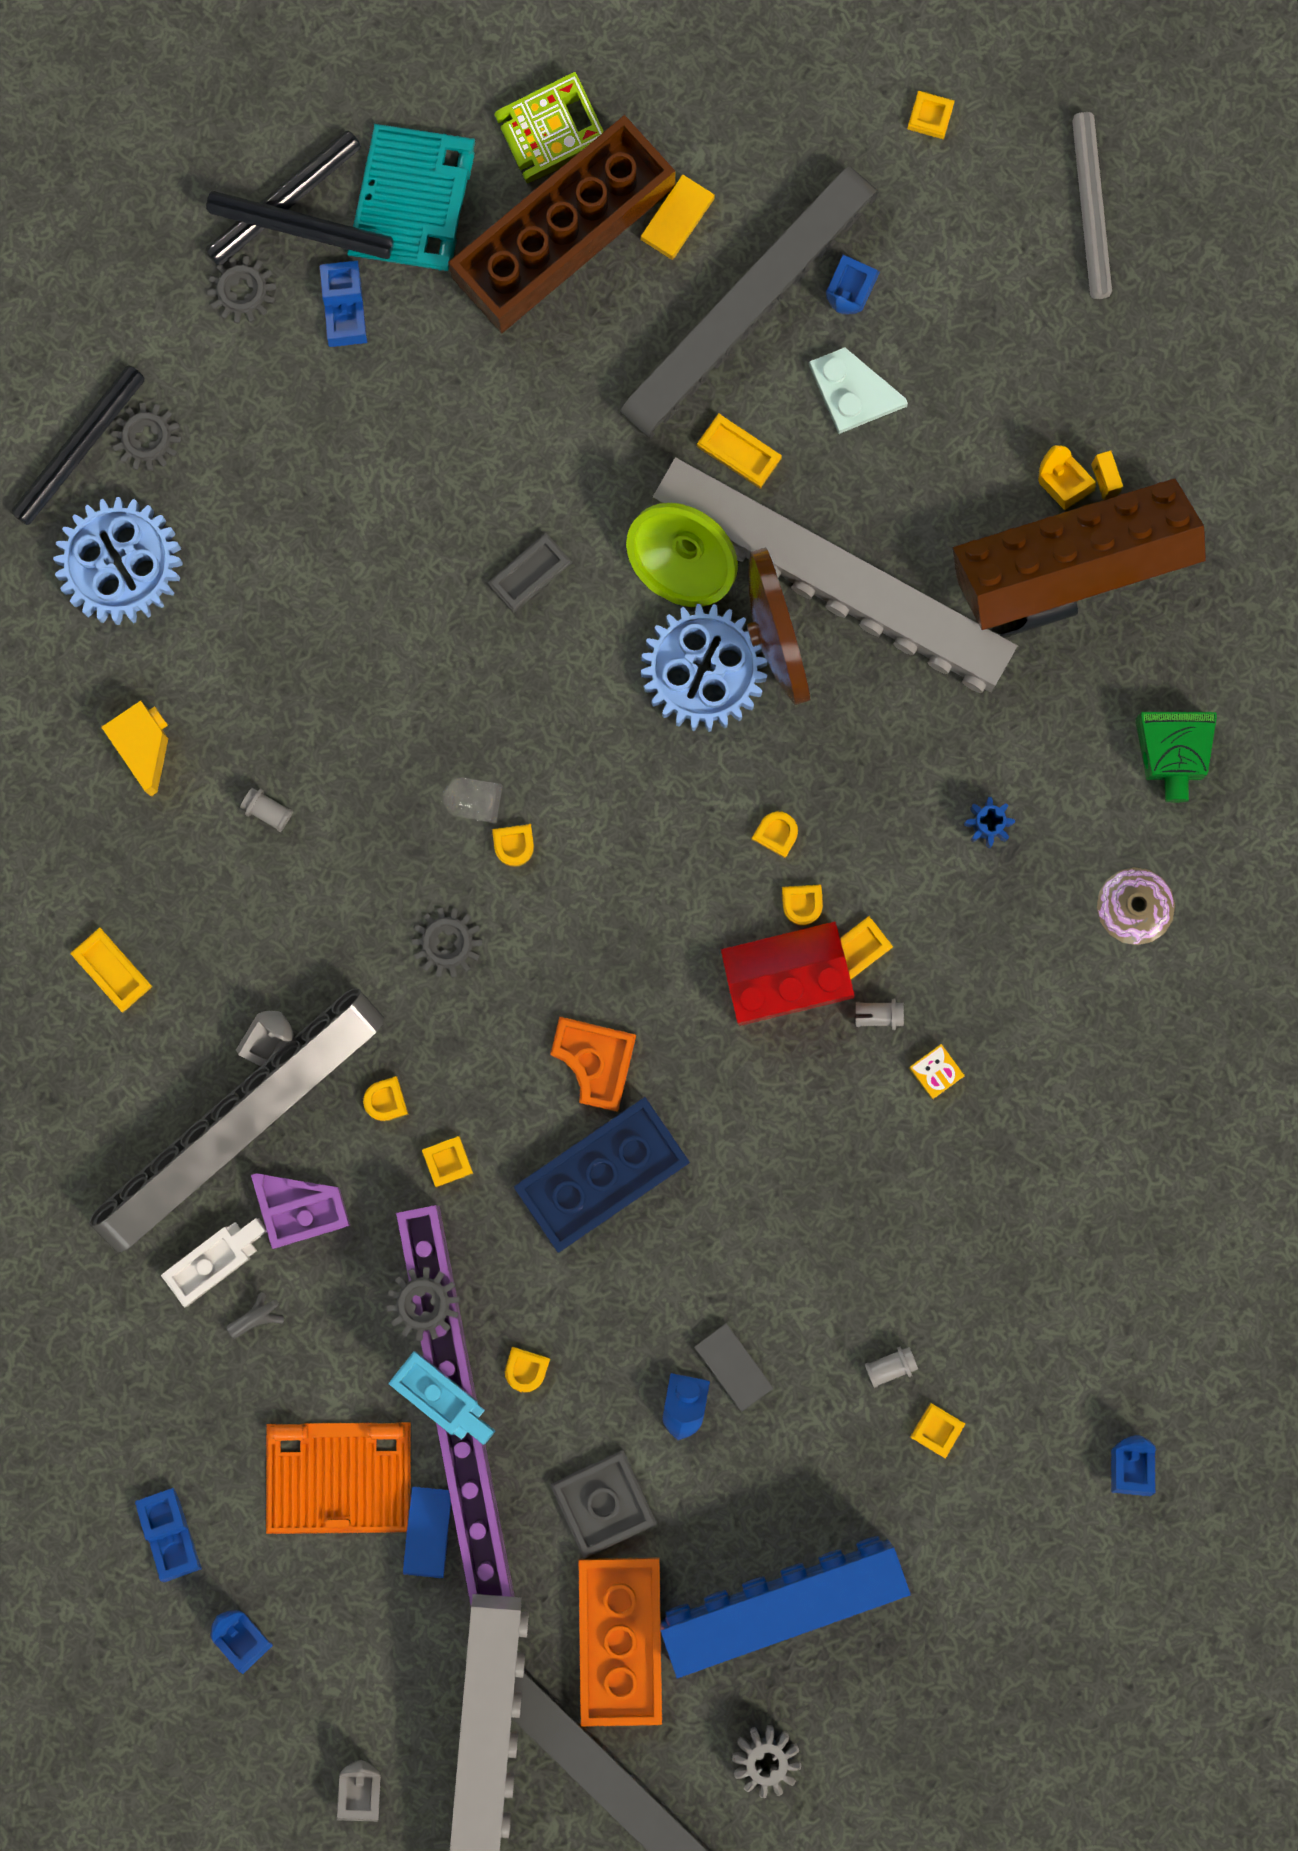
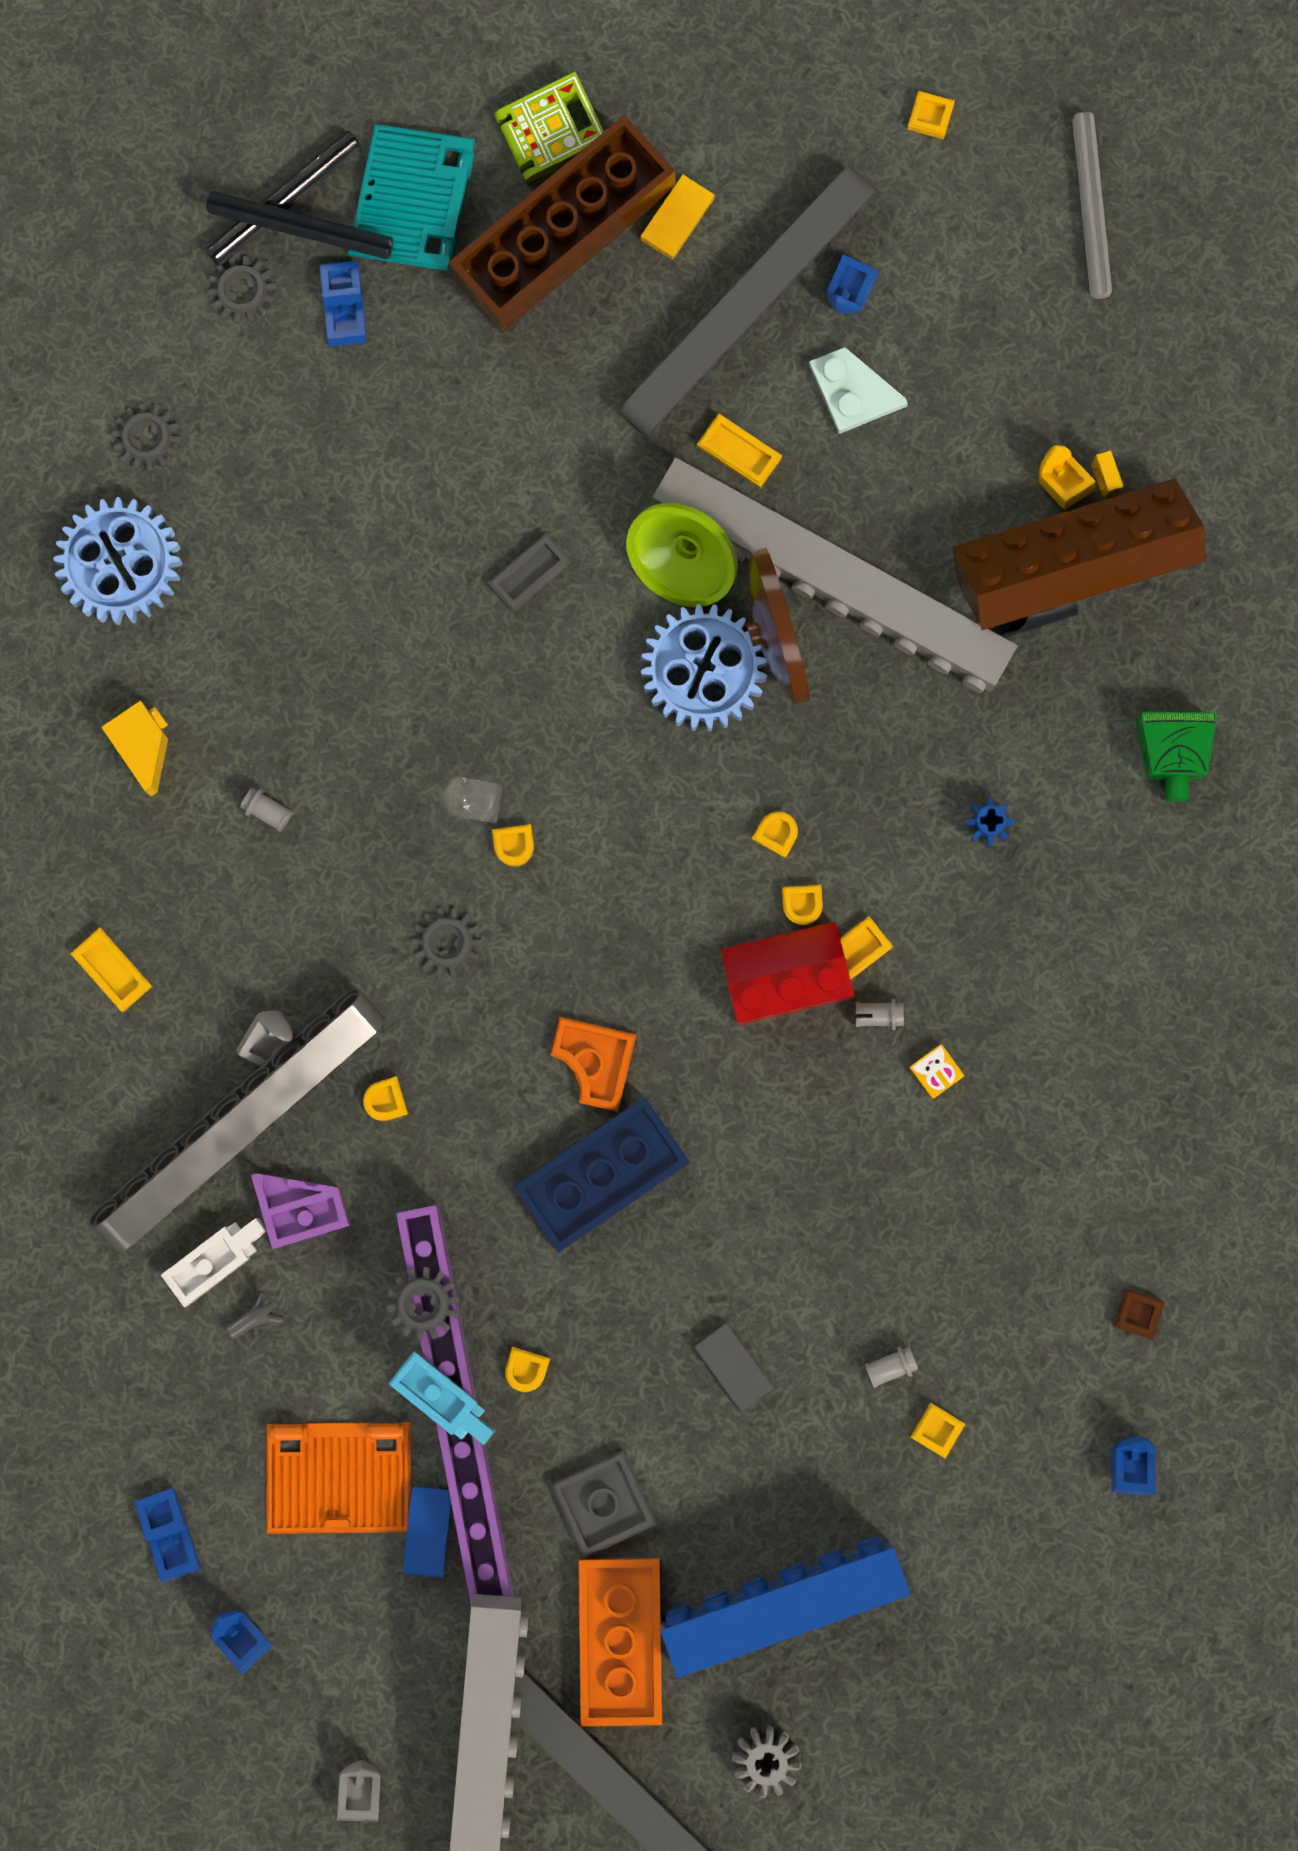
black axle [12,365,145,525] -> none
yellow tile [422,1136,473,1187] -> none
blue plate [662,1373,710,1440] -> none
dish [1097,867,1175,945] -> none
none -> reddish brown tile [1113,1289,1165,1340]

